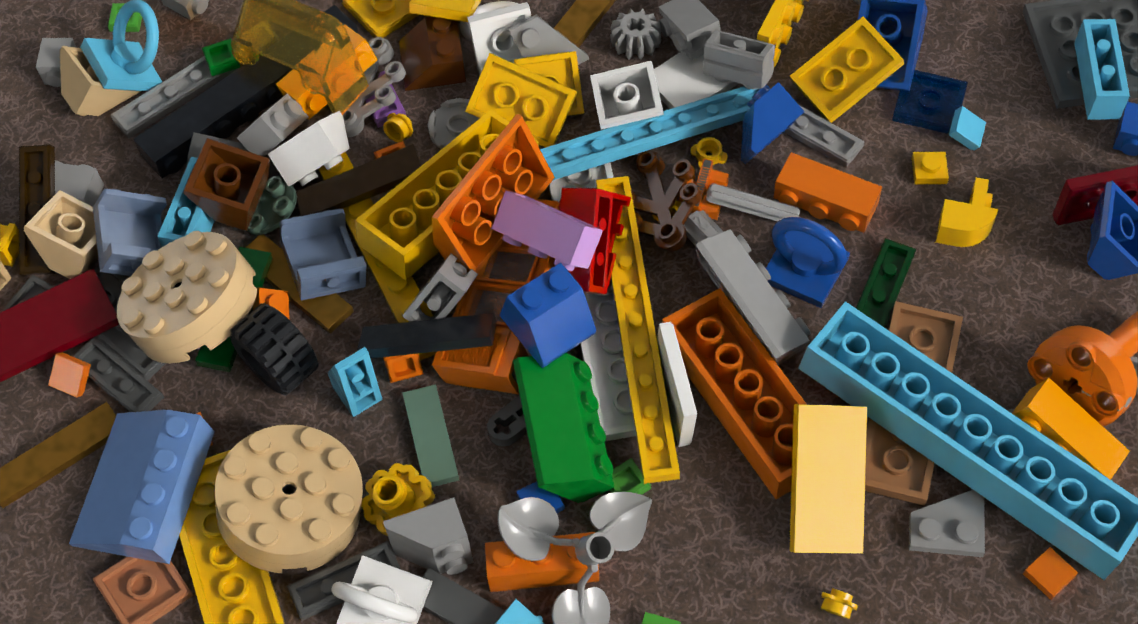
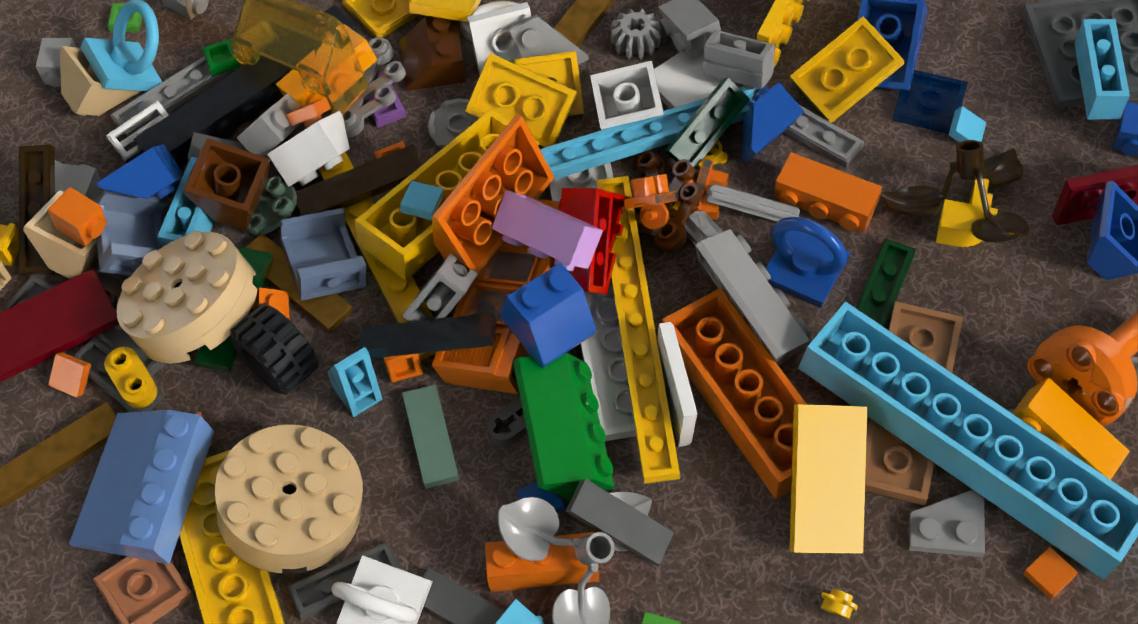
yellow plant [361,463,435,536] -> none
yellow plate [383,113,413,142] -> none
light grey slope [383,497,474,575] -> none
bright green tile [610,458,651,495] -> none
yellow plate [912,152,949,185] -> none
none -> orange brick [47,187,107,247]
none -> blue slope [97,144,184,200]
none -> yellow plate [104,347,157,408]
none -> white tile [106,101,169,162]
none -> orange plate [286,97,331,127]
none -> medium azure tile [400,180,443,220]
none -> dark grey tile [565,479,674,565]
none -> orange hips [624,174,679,229]
none -> plate [665,78,750,170]
none -> dark brown plant [881,140,1029,242]

